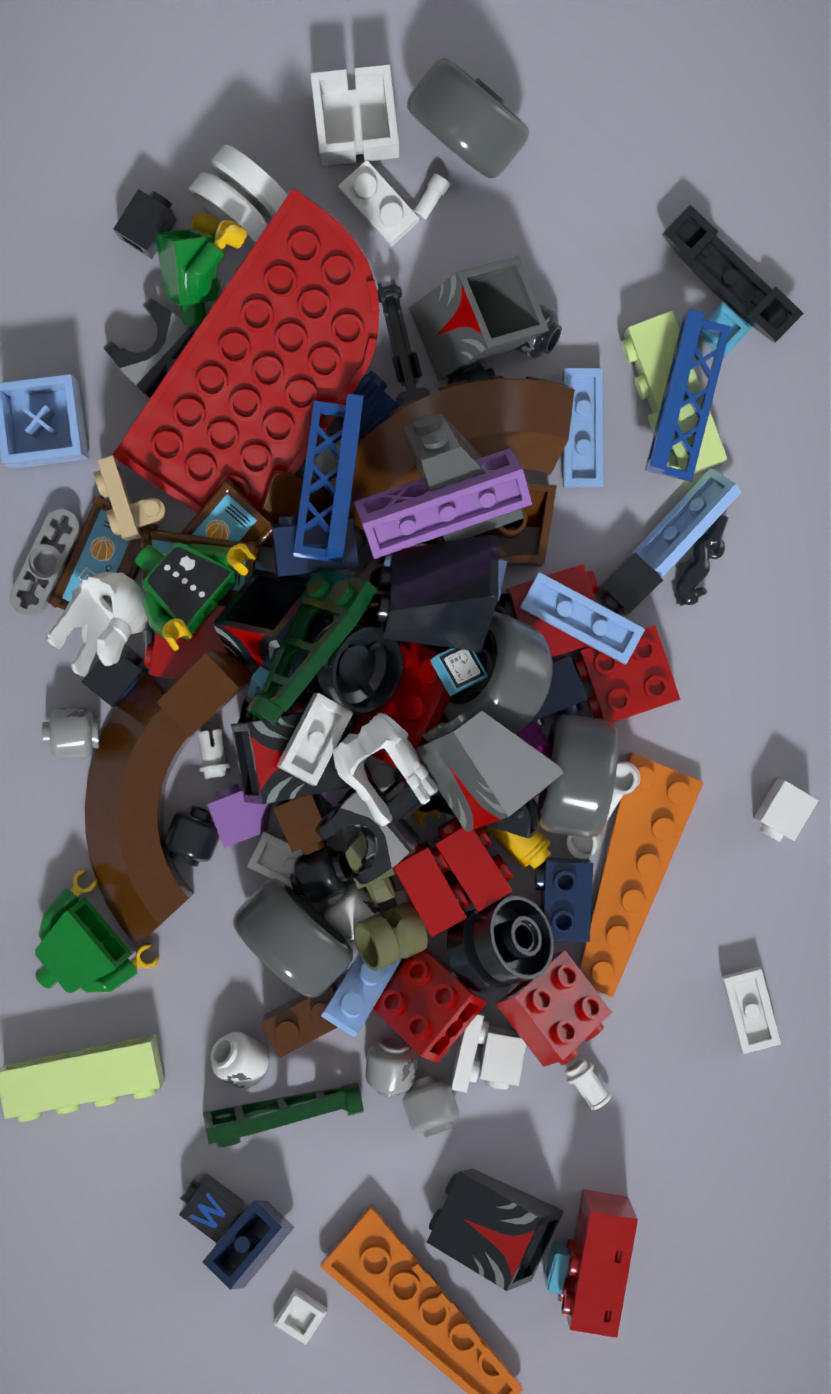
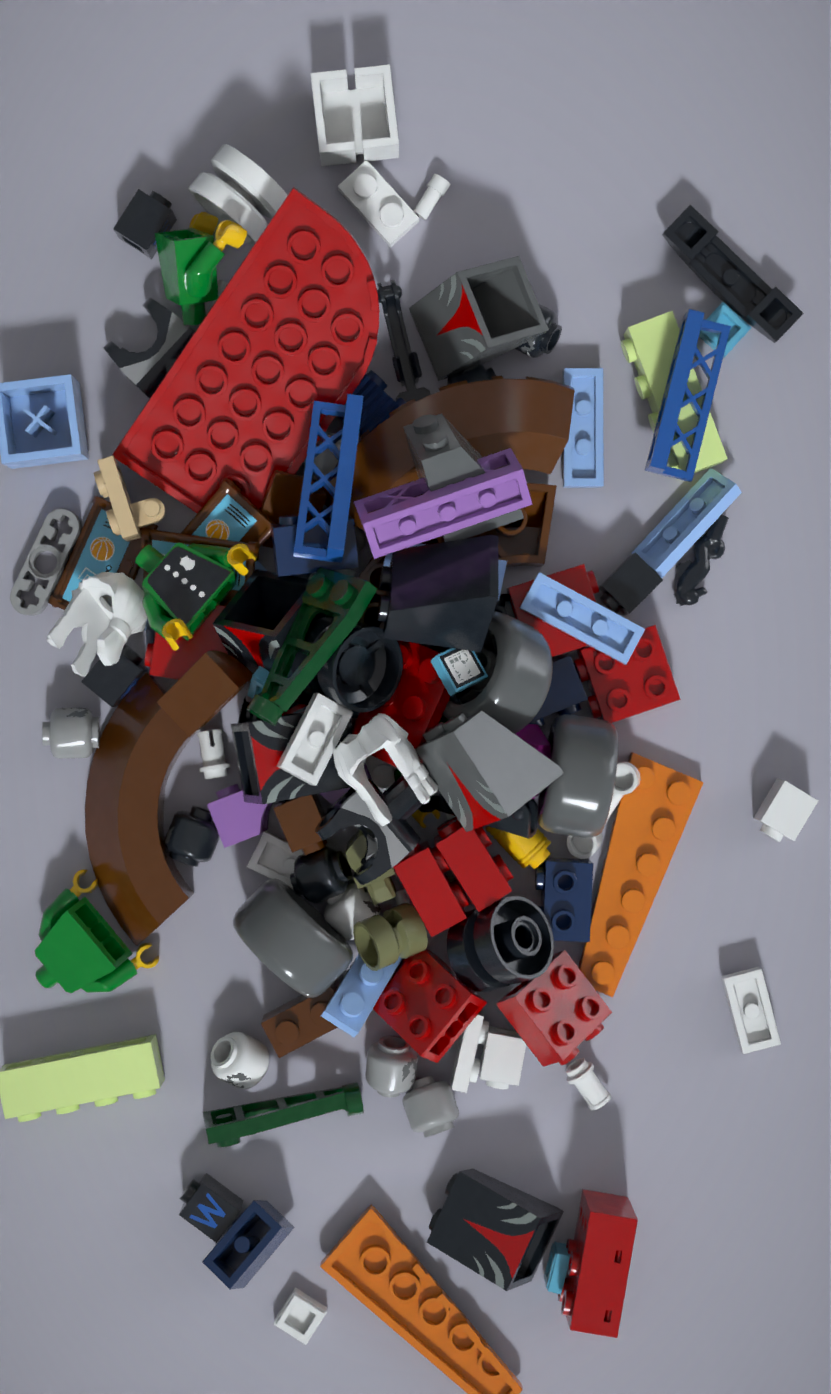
dark grey wheel [407,58,529,178] -> none

